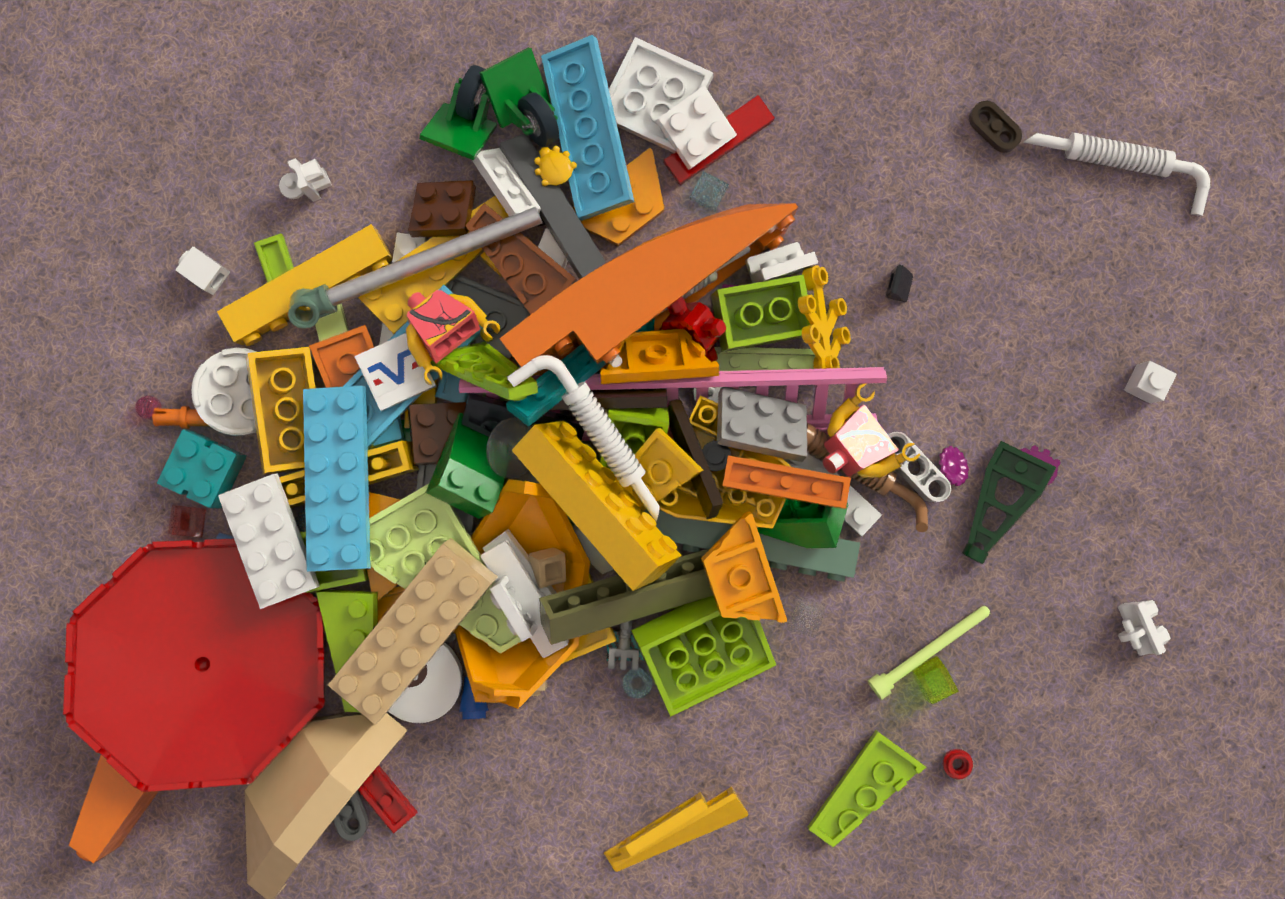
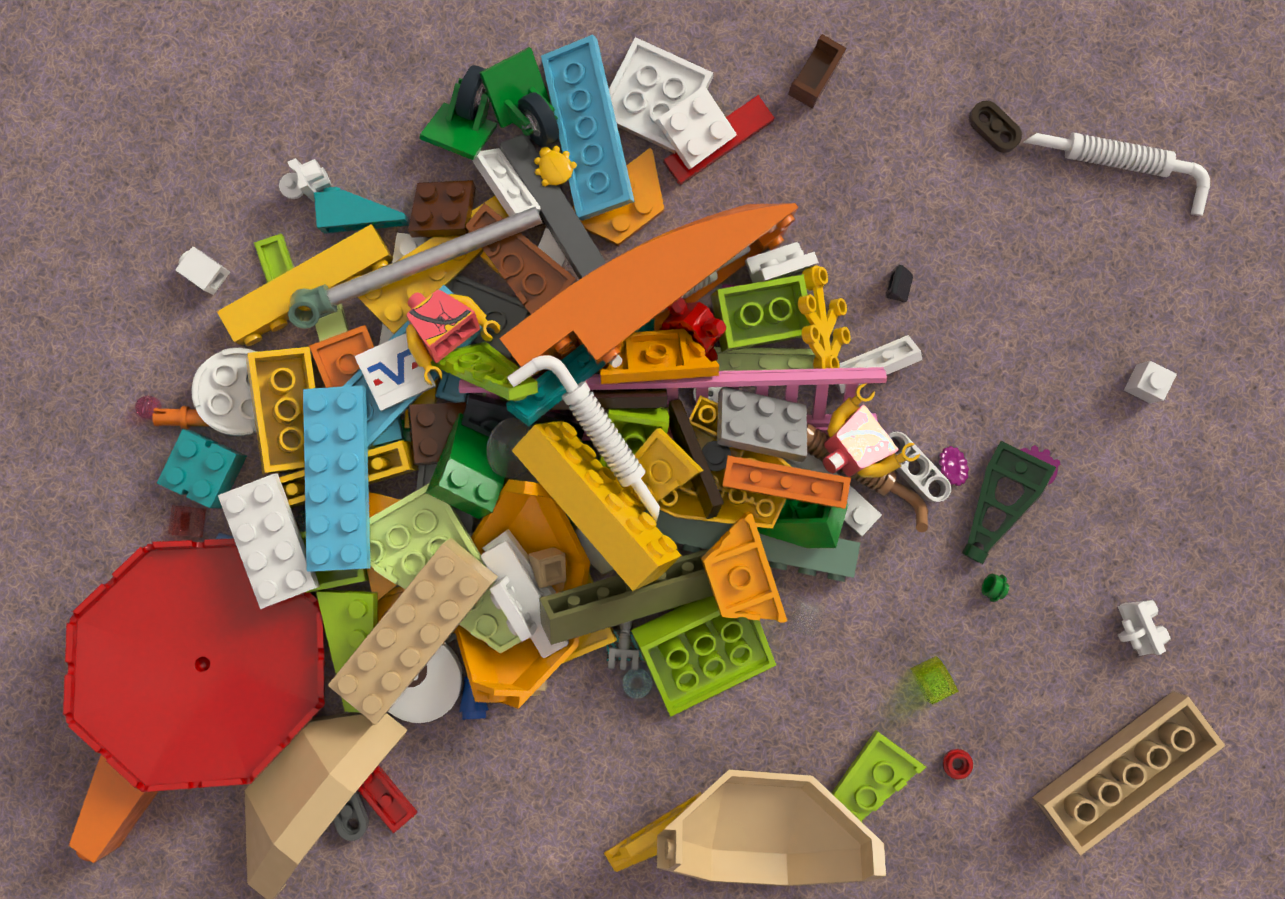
clear light blue tile [690,171,729,212] -> none
yellowish green piece [867,606,990,700] -> none
none -> teal slope [314,187,410,234]
none -> tan panel [657,770,886,886]
none -> reddish brown panel [788,34,847,109]
none -> white plate [835,335,922,394]
none -> green plate [981,573,1009,602]
none -> tan brick [1032,691,1225,856]

